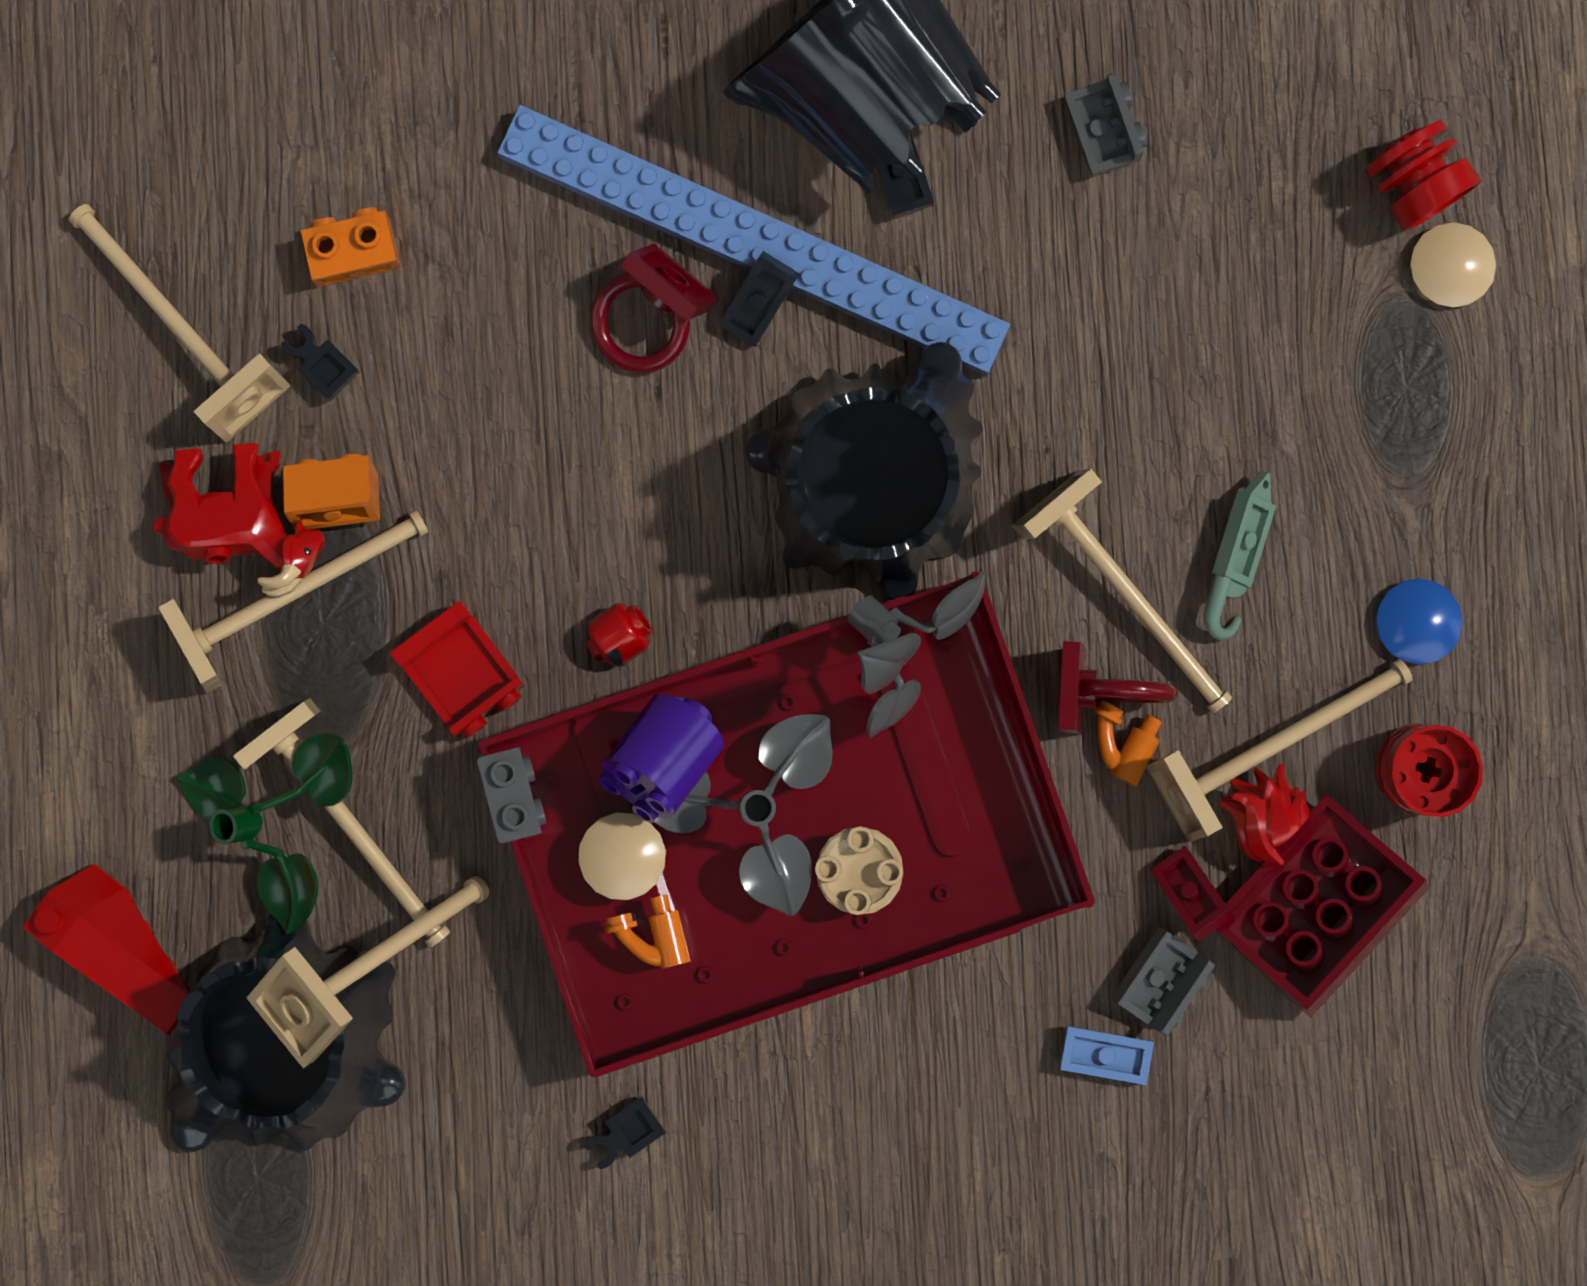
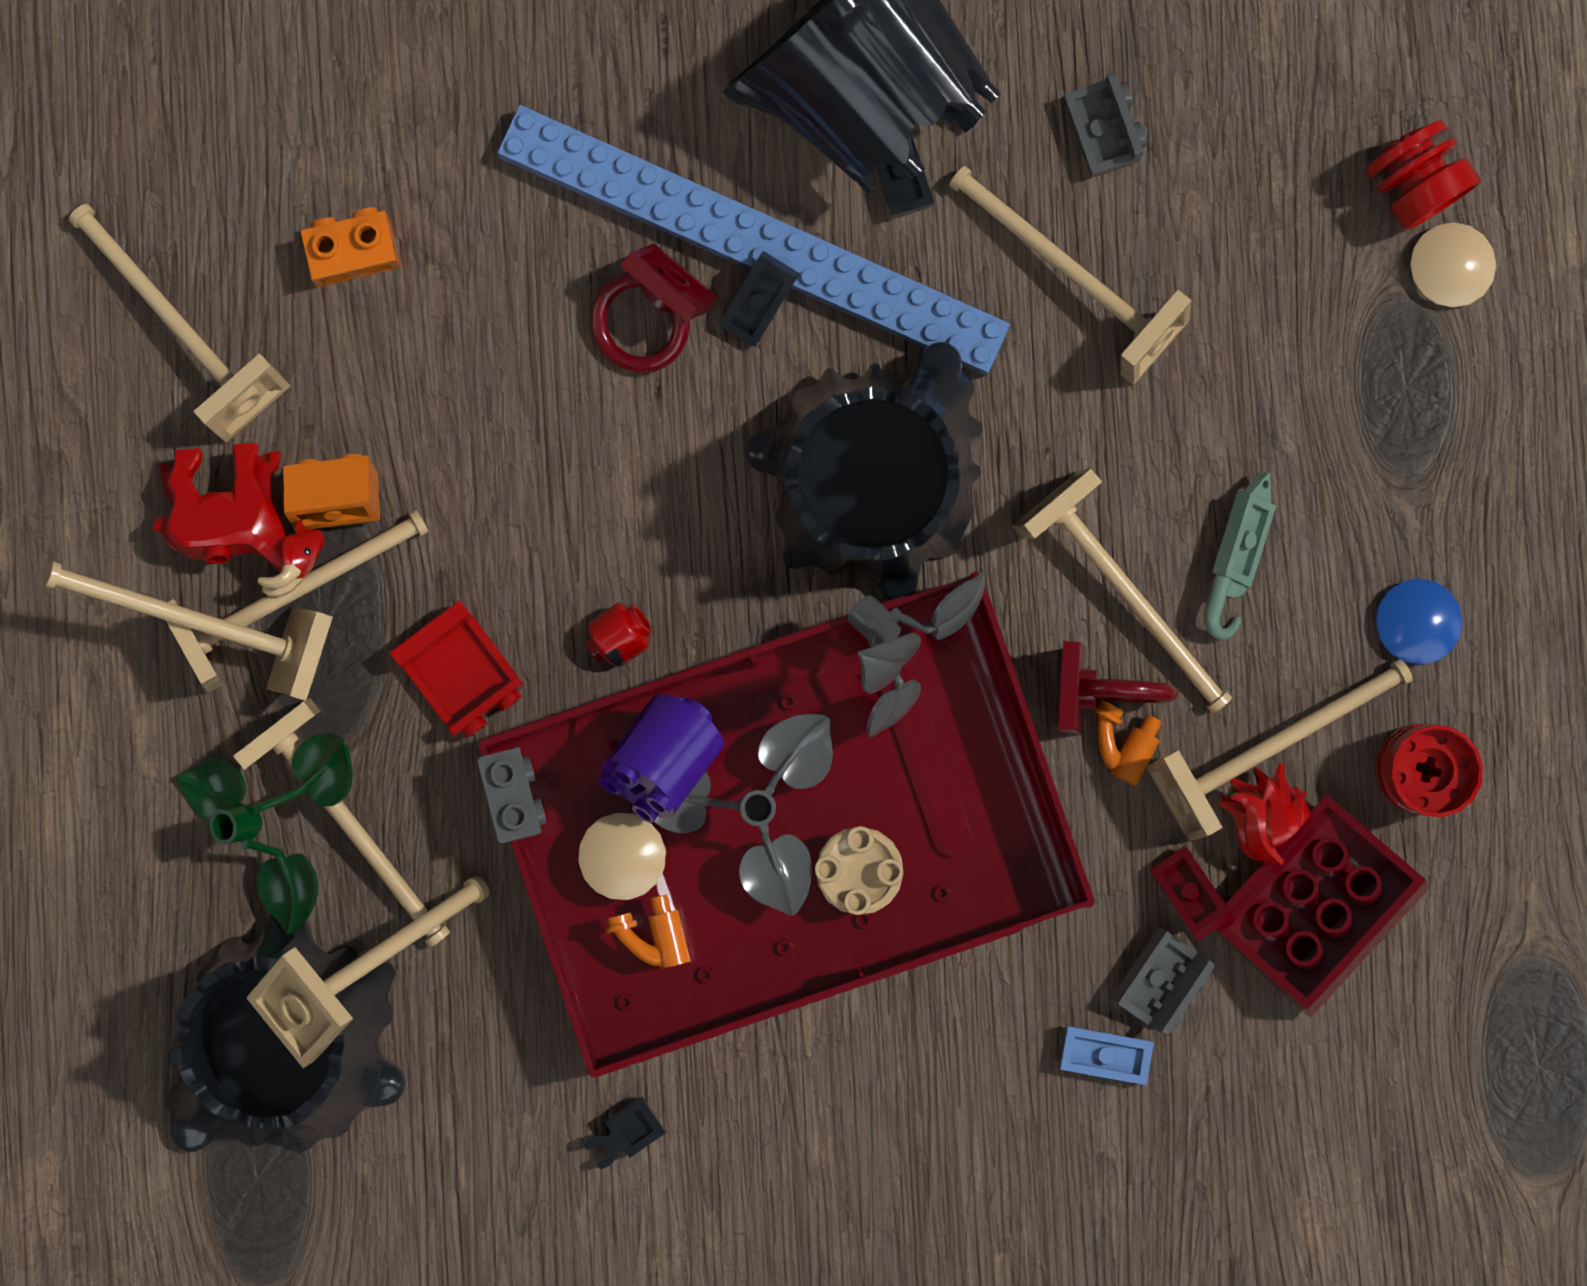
red wedge [22,863,191,1035] -> none
black plate [281,324,360,402] -> none
none -> tan tile [43,561,333,701]
none -> tan tile [949,166,1192,386]

